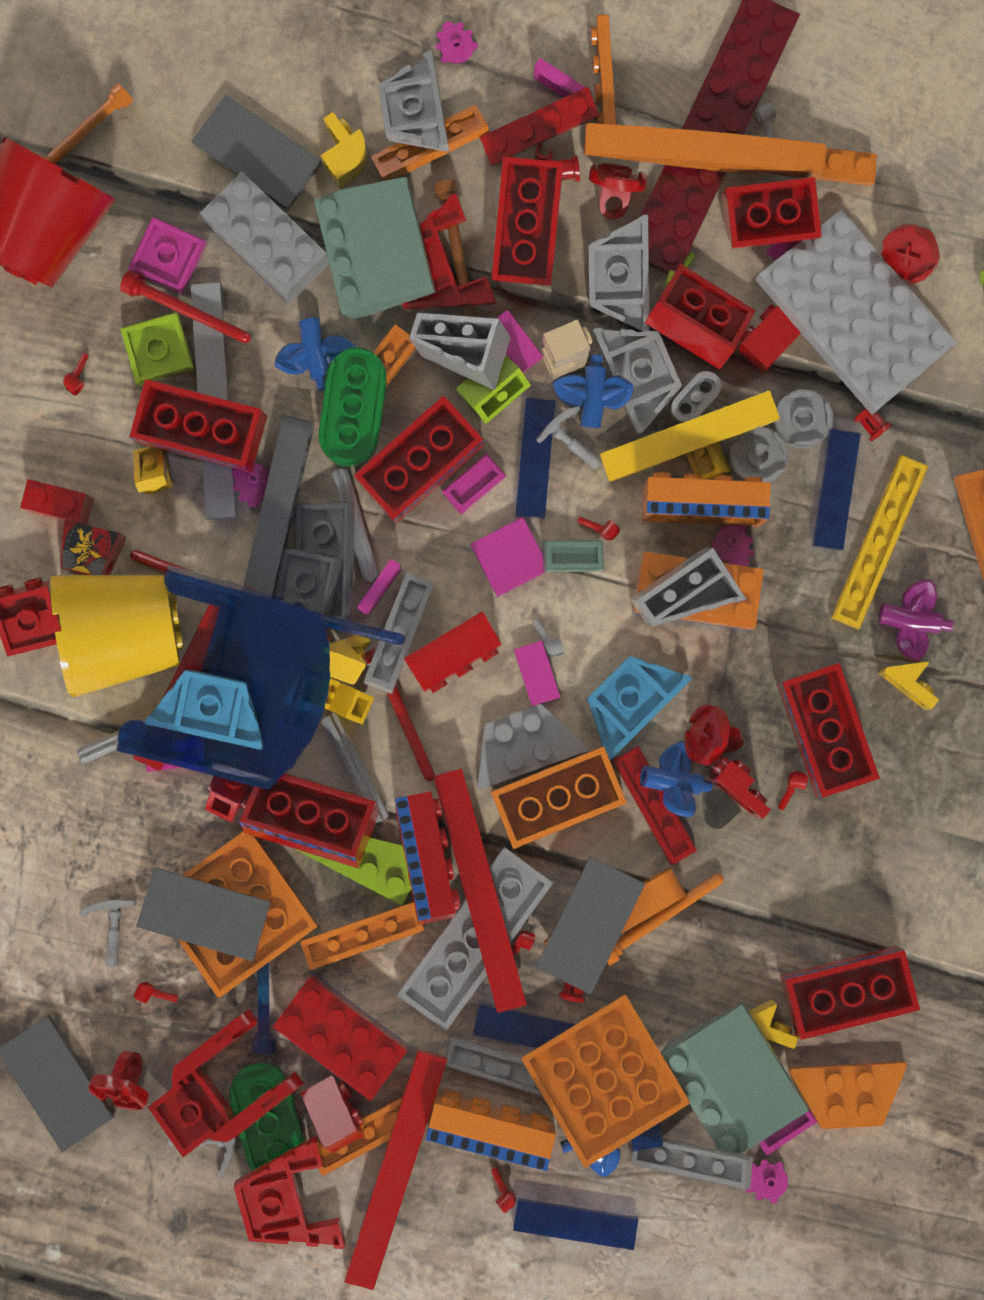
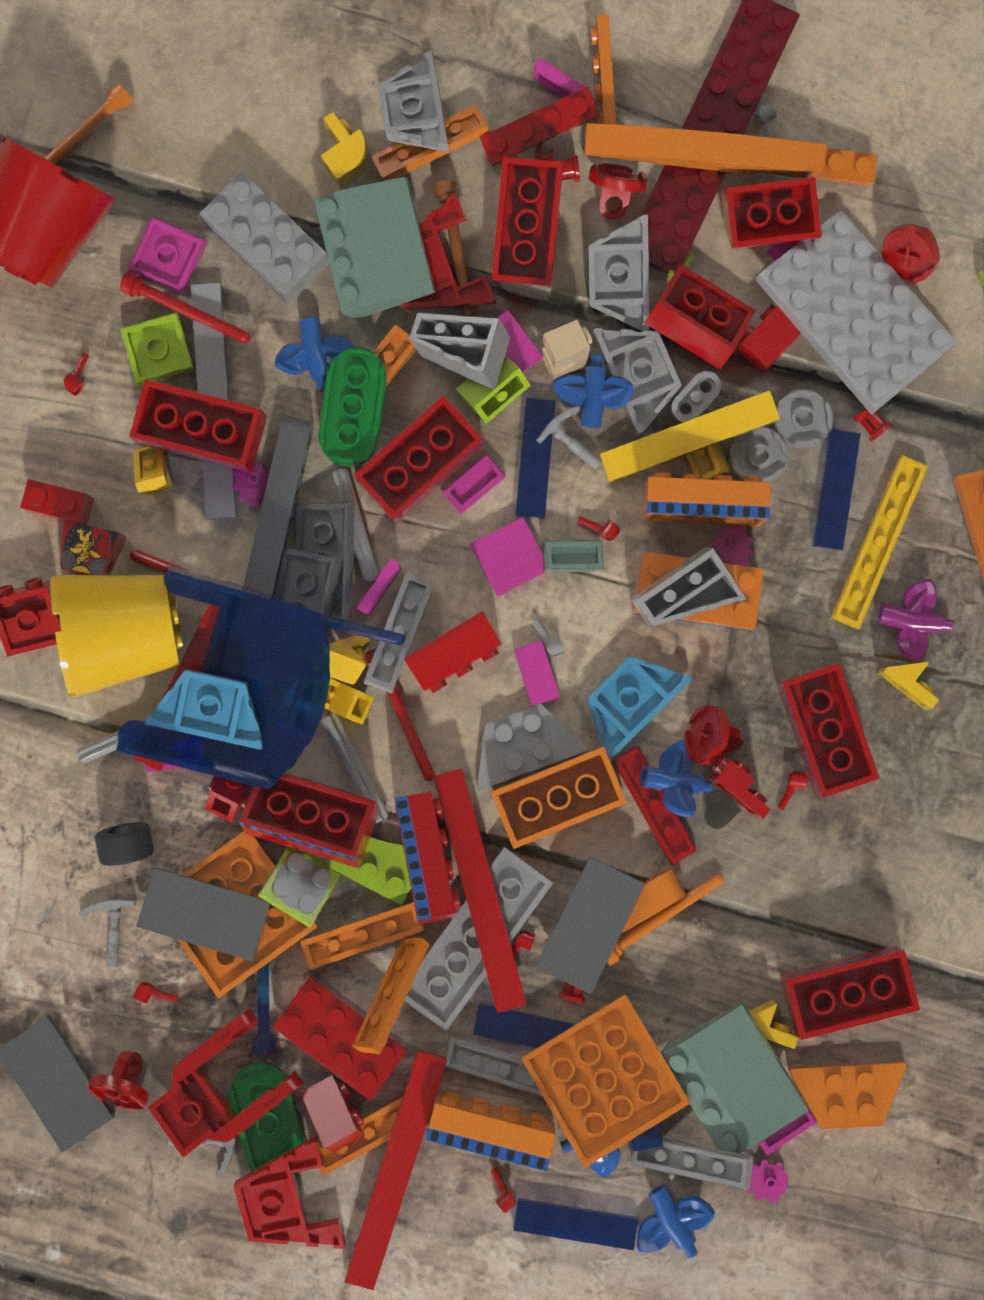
dark grey tile [191,95,322,211] -> none
dark pink piece [435,22,478,64] -> none
none -> black tyre [95,822,154,866]
none -> light grey piece [258,847,340,928]
none -> orange plate [352,937,430,1054]
none -> blue plant [637,1184,715,1259]

